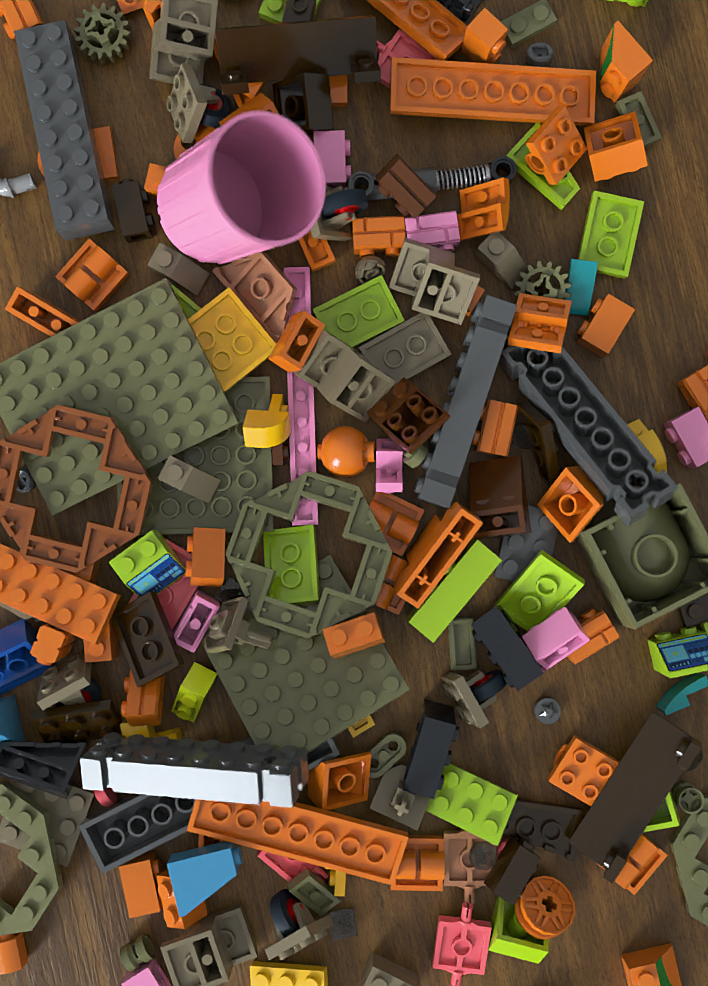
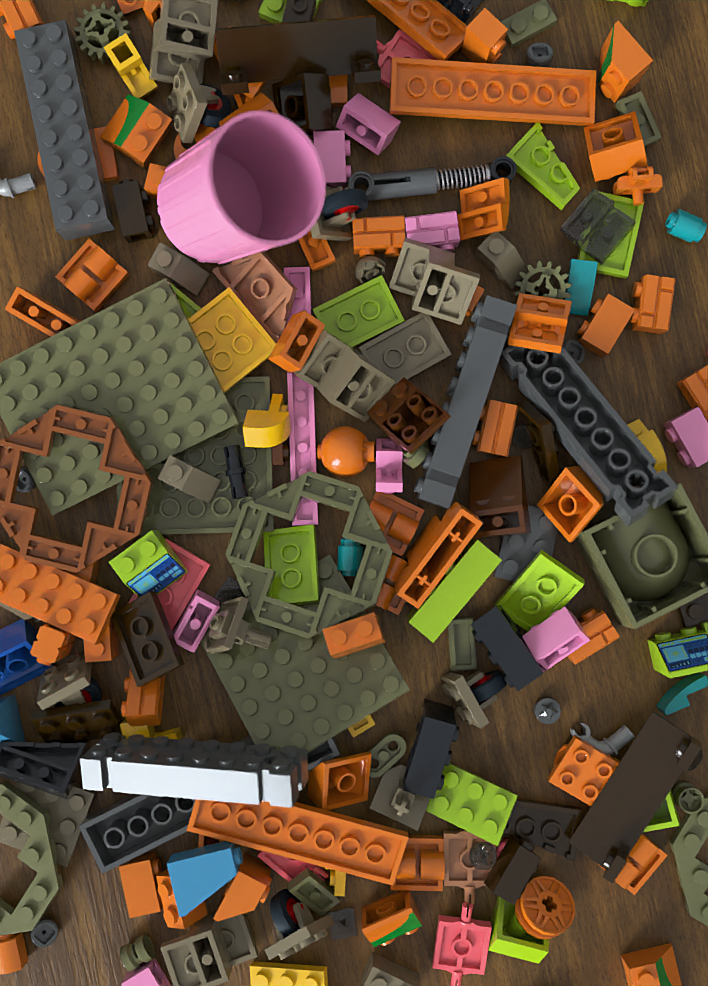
coral tile [94,787,118,808] -> none
neon yellow slope [171,662,217,723] -> none
orange brick [185,527,226,587] -> none
reddish brown brick [375,154,437,219] -> none
orange plate [525,106,587,185] -> none
none -> dark grey tile [30,917,58,947]
none -> orange slope [100,94,172,169]
none -> yellow brick [104,33,159,99]
none -> orange slope [213,852,273,921]
none -> black pin [223,445,249,499]
none -> bright pink brick [336,93,401,155]
none -> teal brick [337,539,364,576]
none -> orange slope [361,890,422,947]
none -> clear smoke slope [560,188,635,265]
none -> dark grey tile [562,340,585,365]
none -> light grey piece [570,722,635,756]
none -> orange piece [612,166,663,206]
none -> orange brick [629,274,676,334]
none -> teal brick [665,209,707,243]

